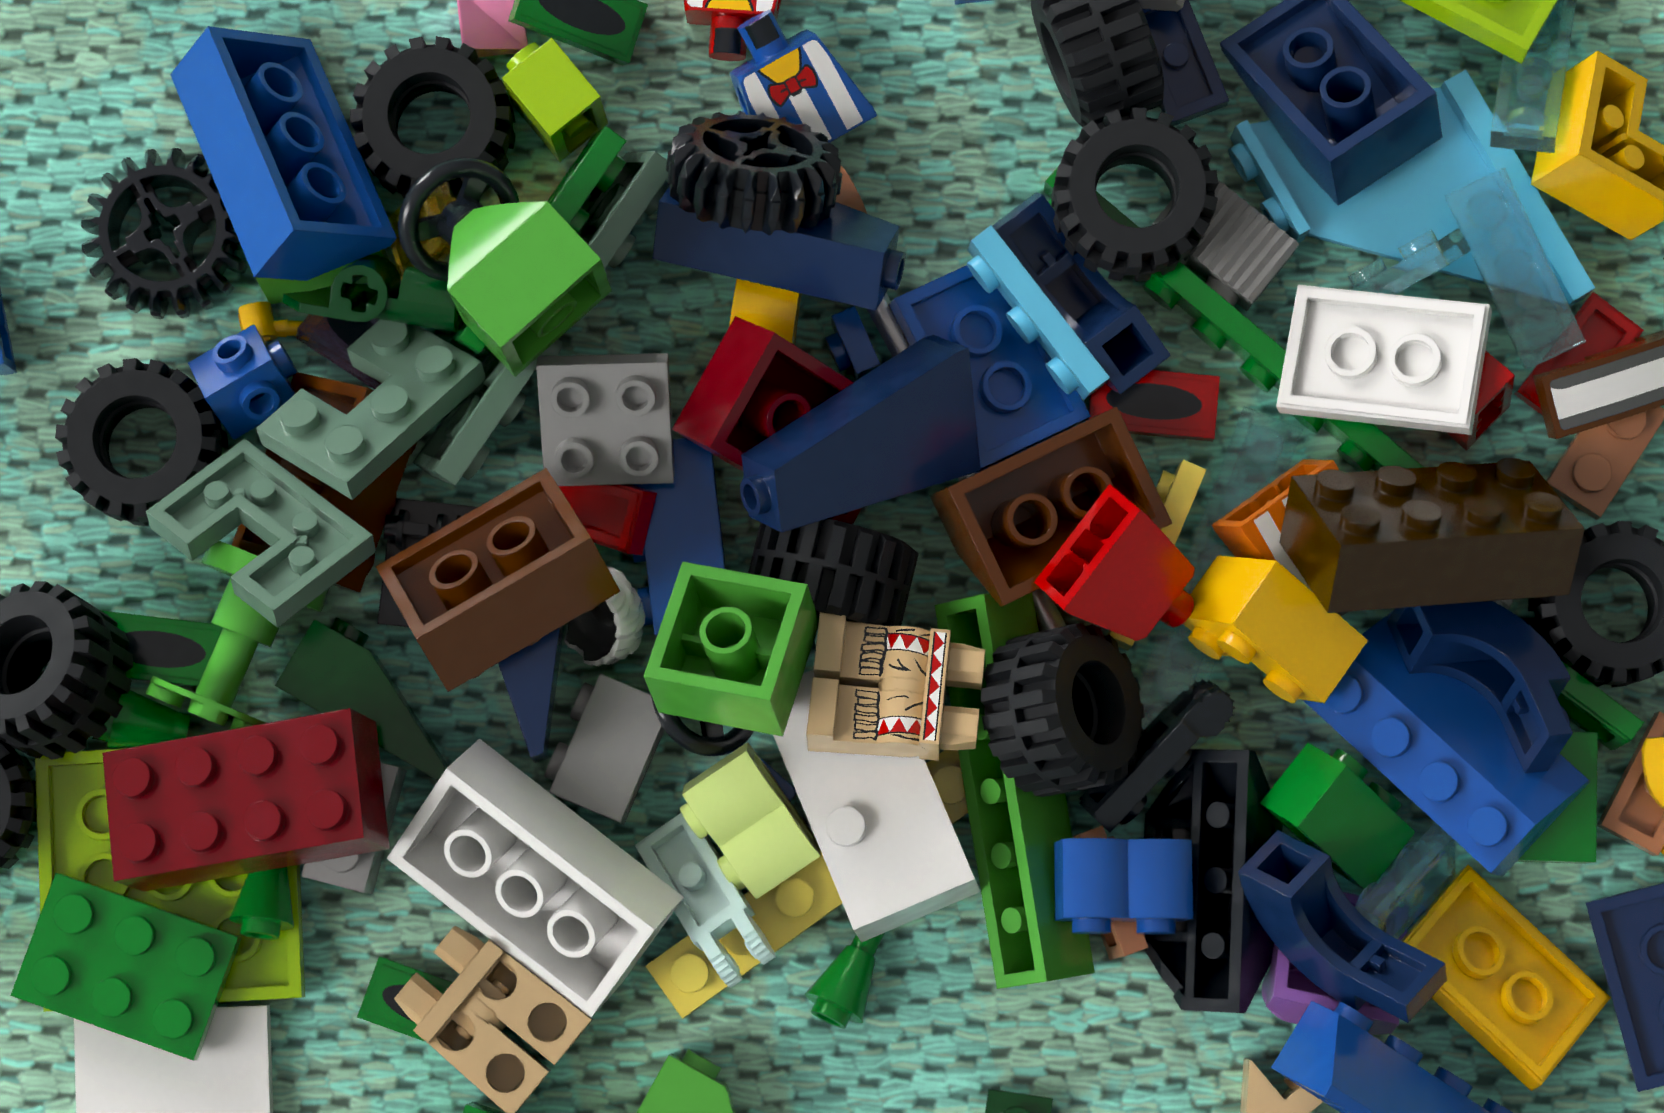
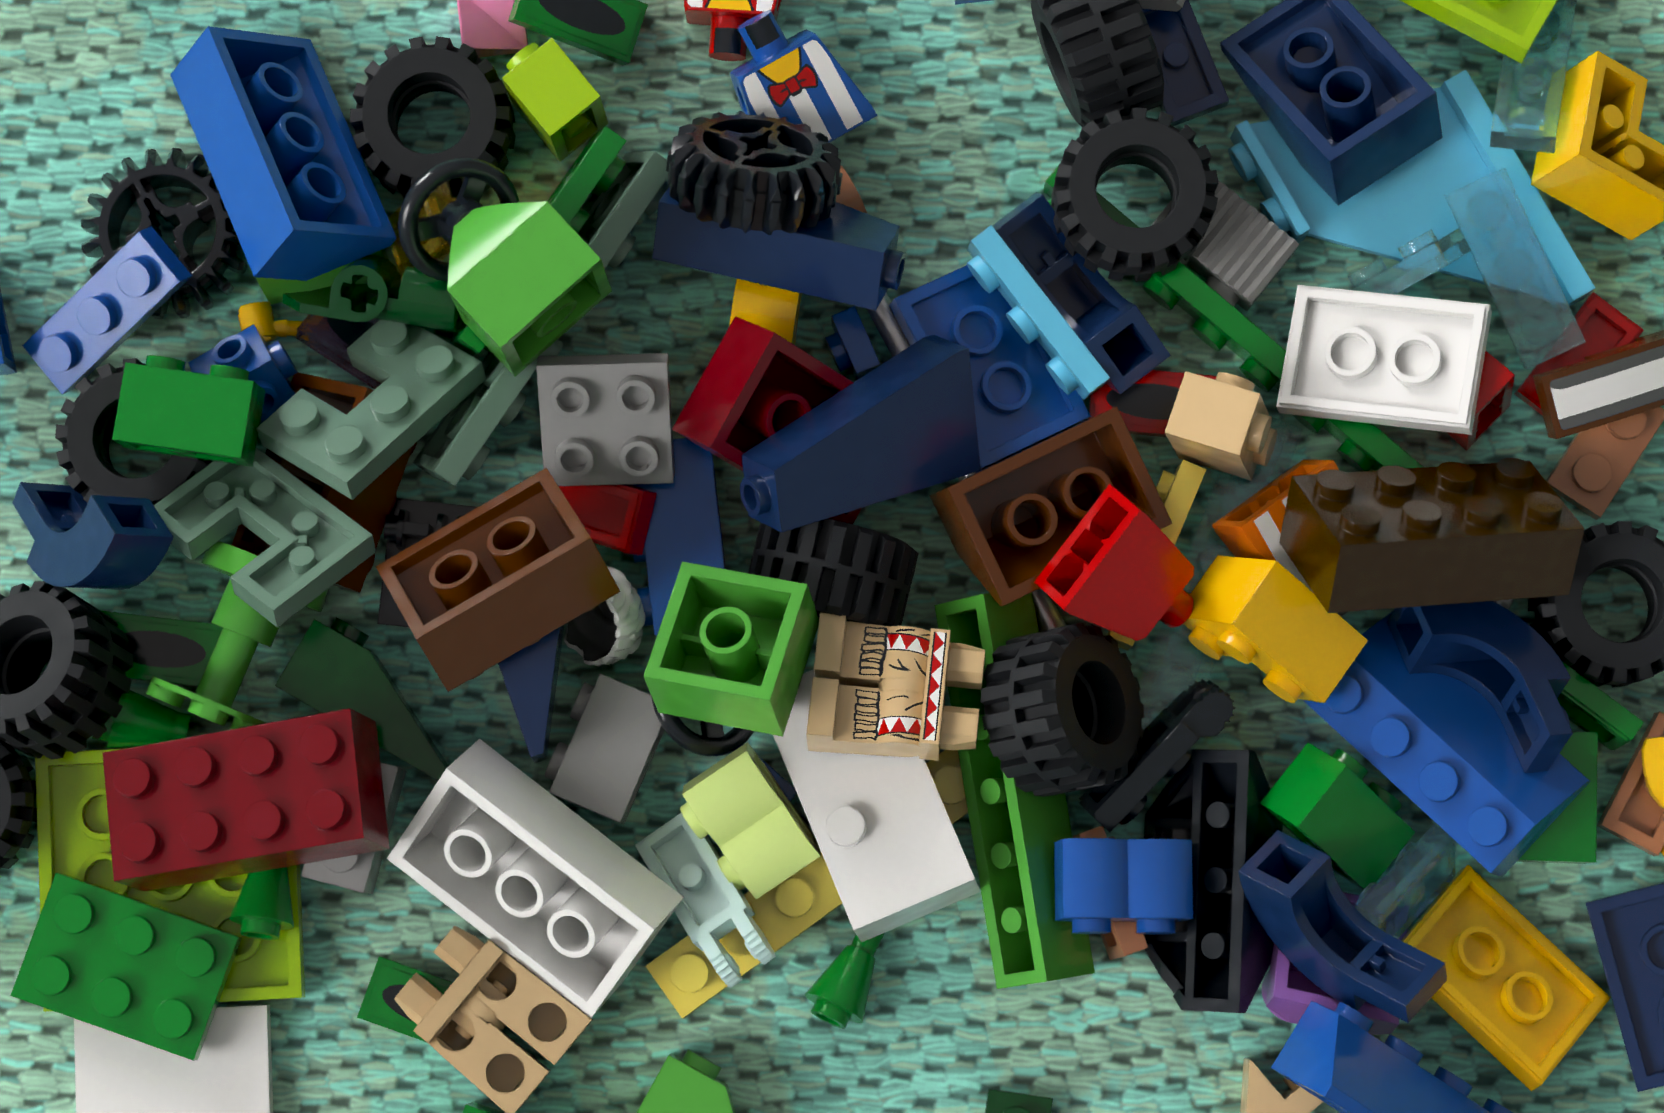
none -> dark blue arch [12,482,174,590]
none -> plate [22,226,192,395]
none -> green brick [112,355,266,467]
none -> tan brick [1165,371,1277,481]

